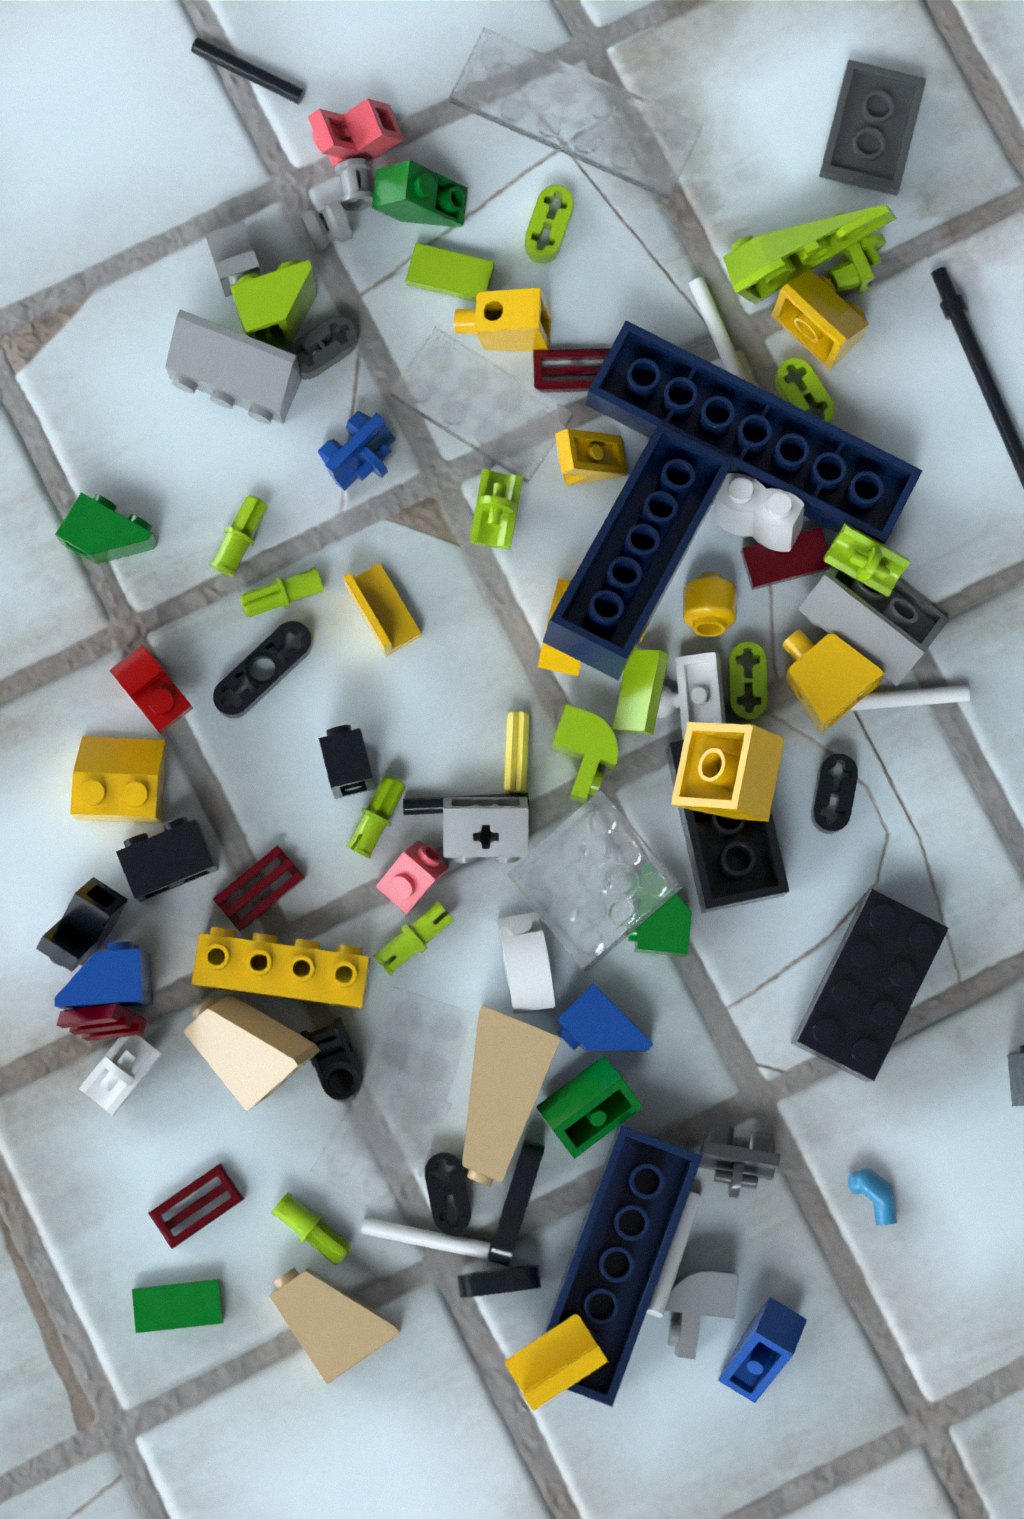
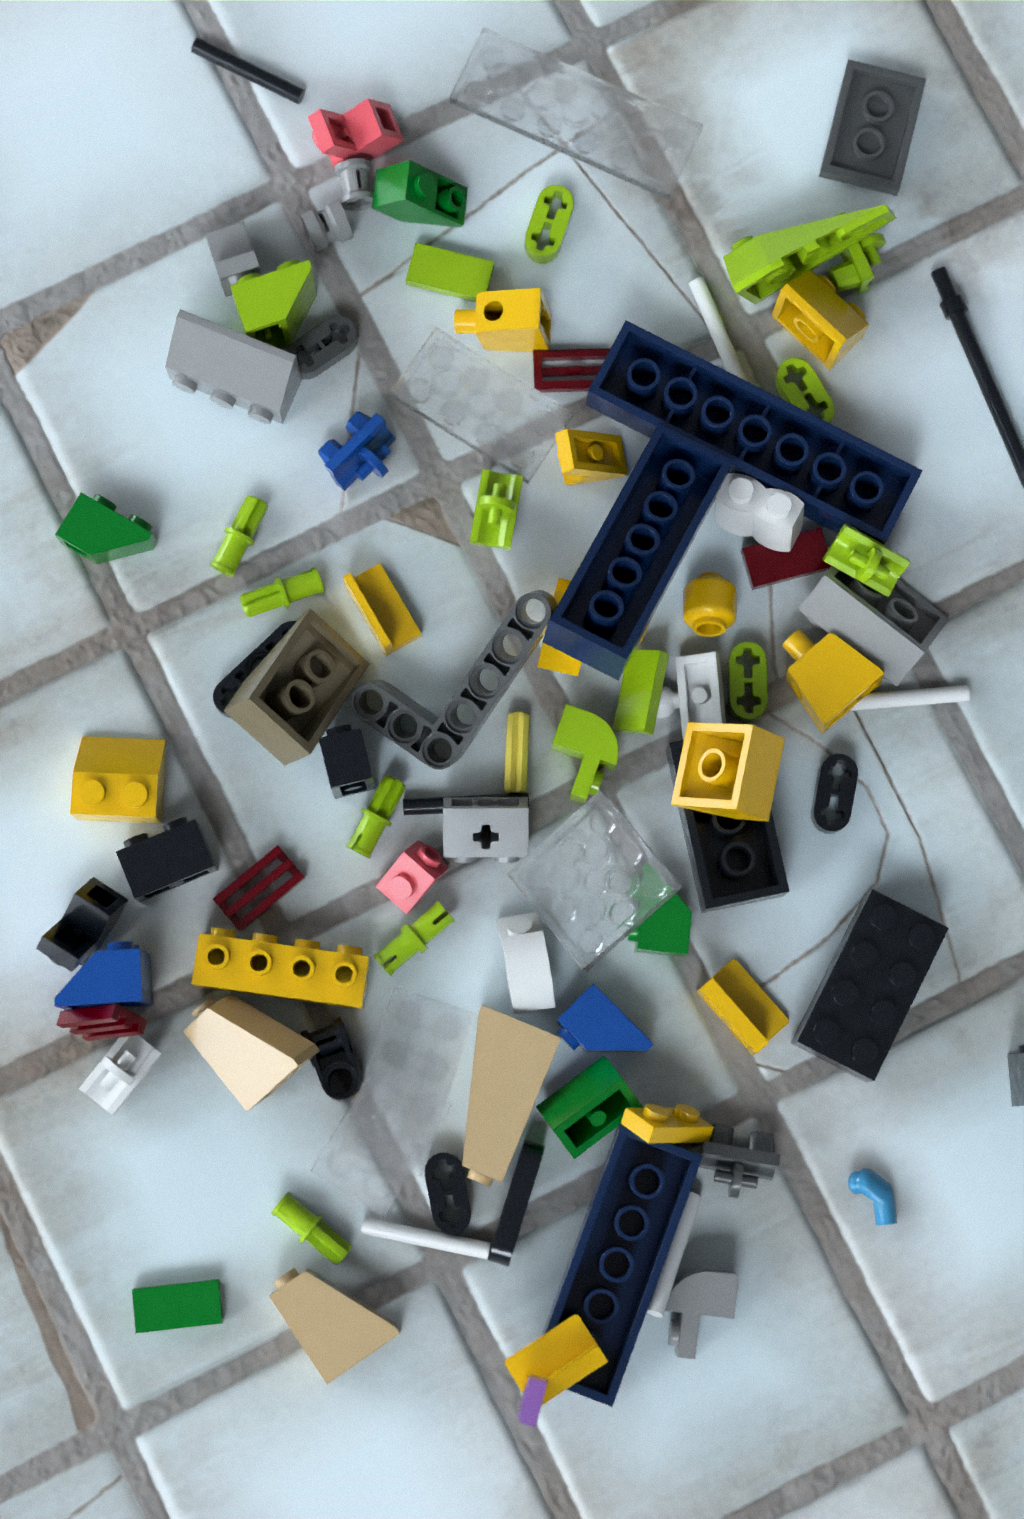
red brick [109,645,193,734] -> none
dark red tile [148,1163,245,1249] -> none
black beam [457,1265,541,1298] -> none
blue slope [718,1297,807,1403] -> none
none -> dark tan slope [224,609,370,766]
none -> dark grey beam [352,590,558,770]
none -> medium lavender tile [518,1374,548,1428]
none -> yellow plate [621,1104,714,1143]
none -> yellow panel [696,959,789,1055]

